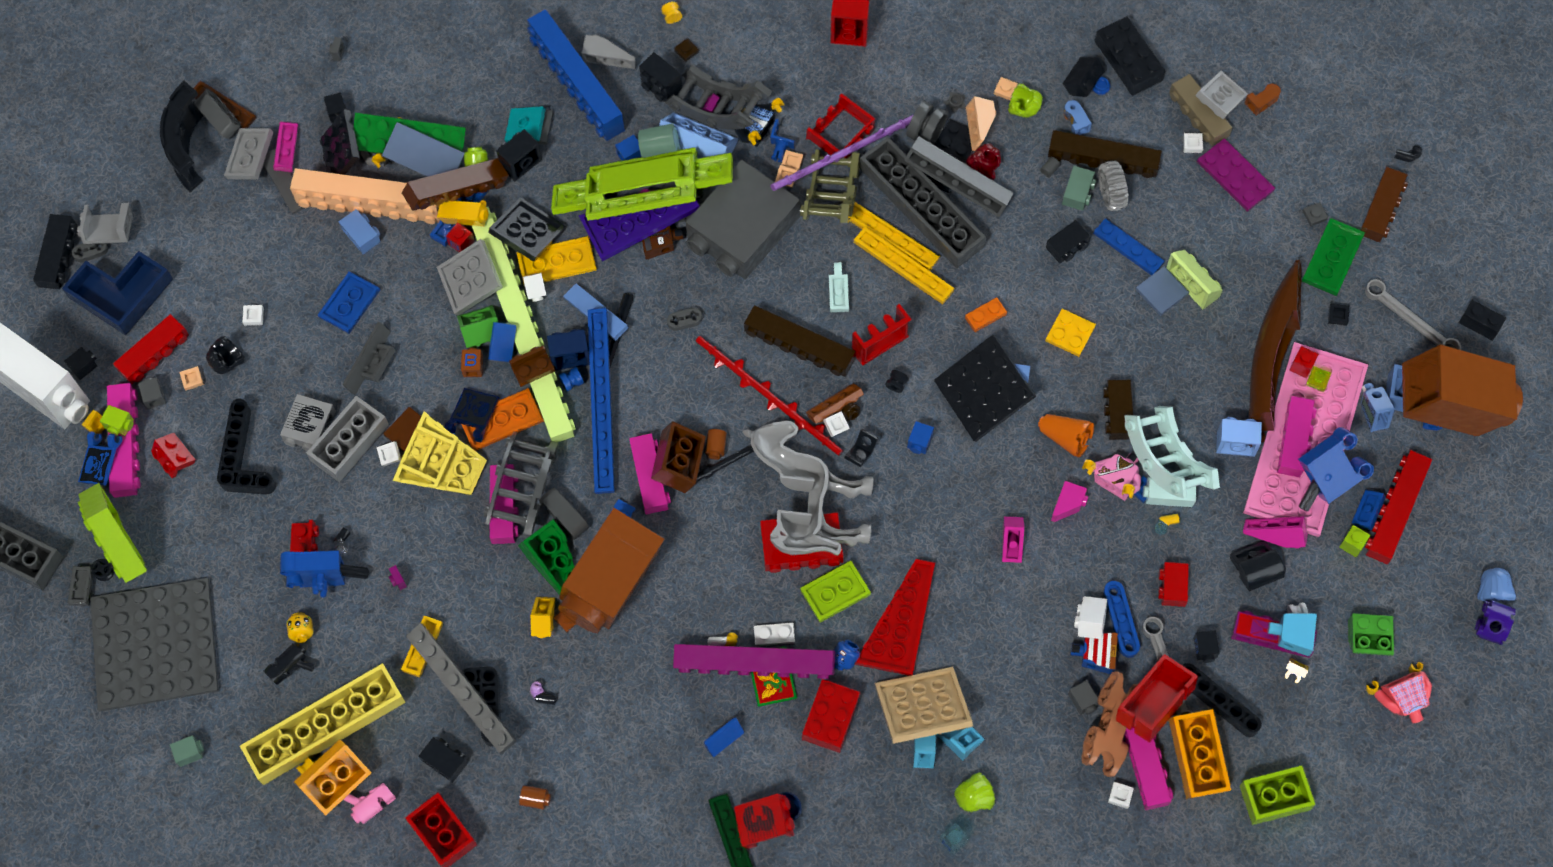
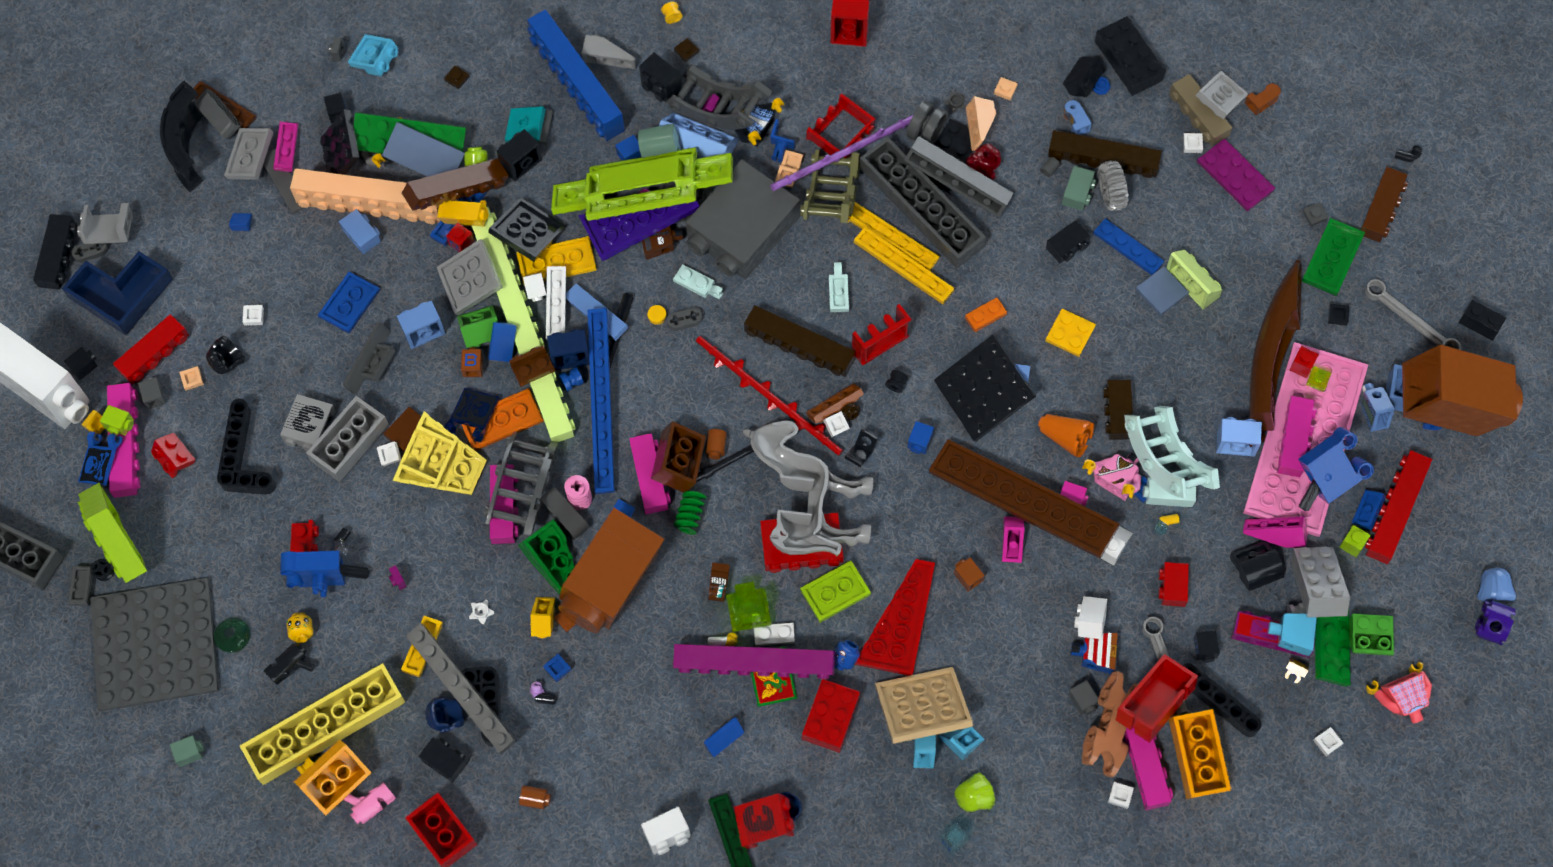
lime hair [1008,84,1042,118] -> none
blue plate [1103,581,1140,658] -> none
lime brick [1239,766,1316,825] -> none
none -> clear green piece [214,618,251,653]
none -> blue slope [229,213,252,231]
none -> medium azure plate [348,34,398,76]
none -> medium blue brick [397,301,445,349]
none -> dark blue hair [425,697,464,732]
none -> dark brown plate [444,65,470,89]
none -> white plate [469,600,494,624]
none -> blue plate [543,654,572,683]
none -> white plate [546,266,566,340]
none -> bright pink piece [564,475,592,510]
none -> white brick [641,807,691,855]
none -> yellow tile [647,305,666,325]
none -> light aqua plate [673,264,723,300]
none -> green piece [674,491,707,535]
none -> reddish brown leg [708,562,730,602]
none -> clear neon green panel [726,582,771,632]
none -> reddish brown plate [929,439,1119,559]
none -> dark orange brick [954,557,985,592]
none -> white slope [1101,526,1133,565]
none -> light grey brick [1291,546,1350,617]
none -> white plate [1313,727,1344,756]
none -> green plate [1315,609,1351,687]

